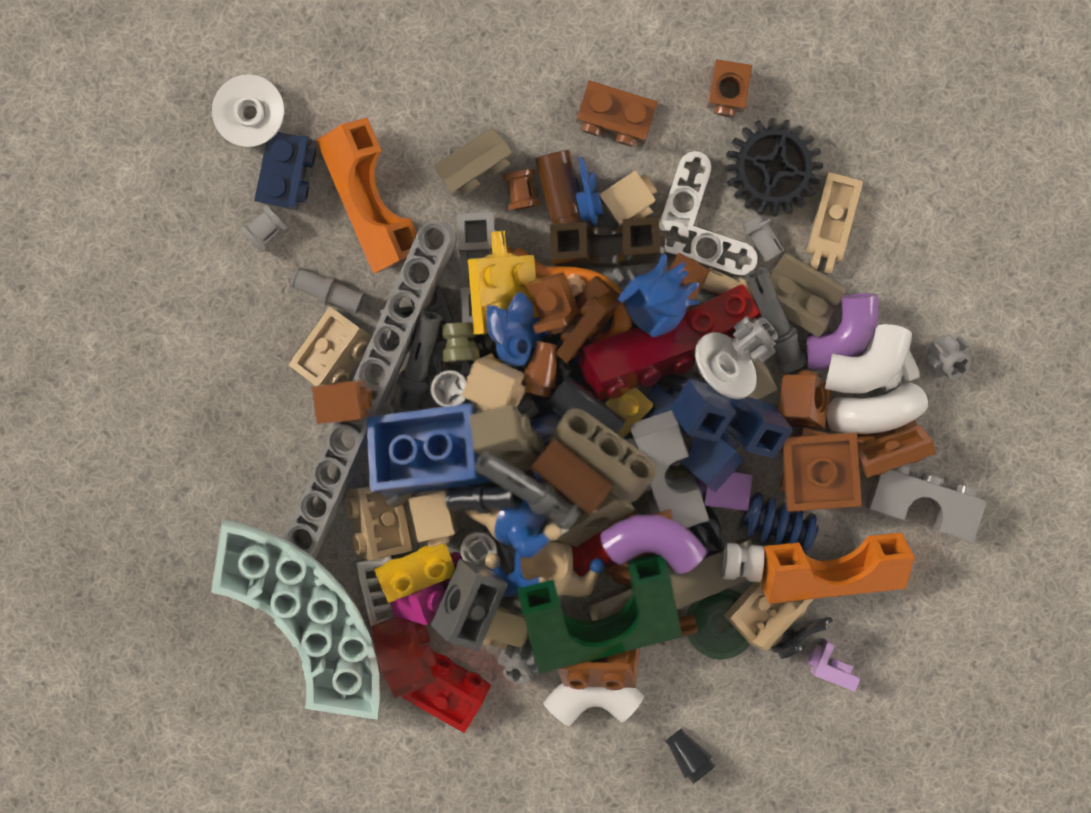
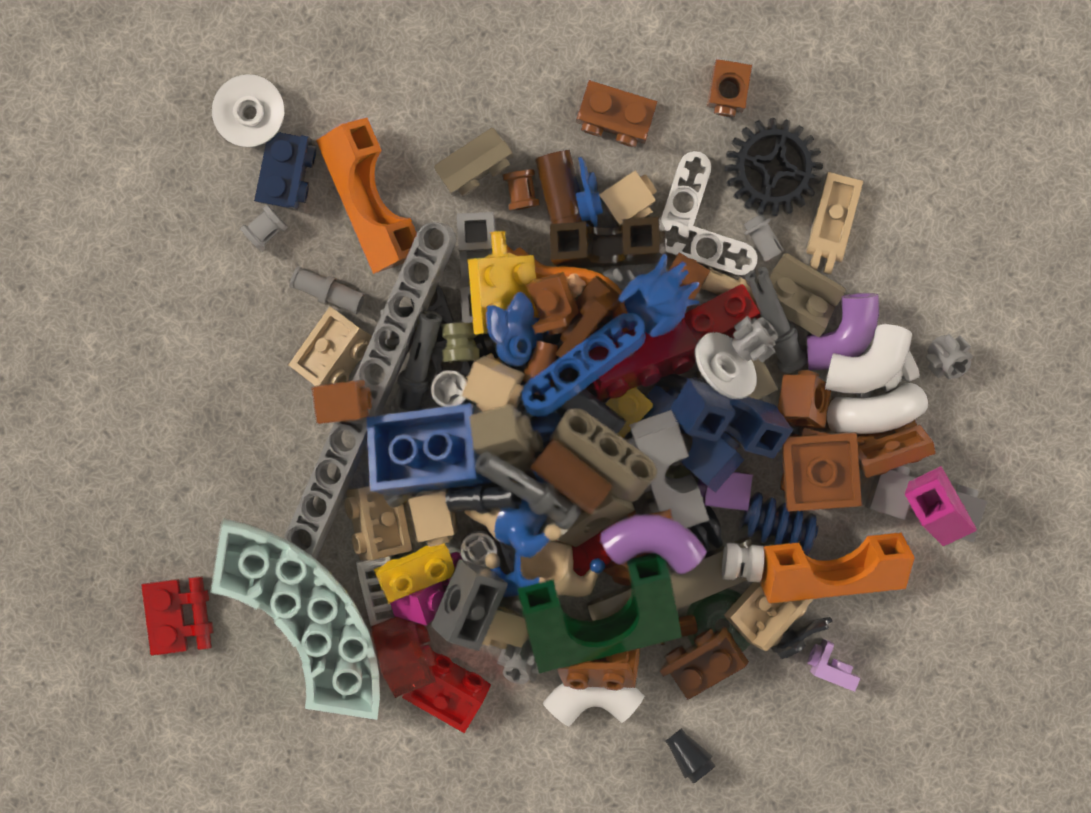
none -> red plate [141,576,214,656]
none -> blue beam [522,313,646,417]
none -> reddish brown bracket [659,626,749,700]
none -> dark pink slope [905,466,977,546]

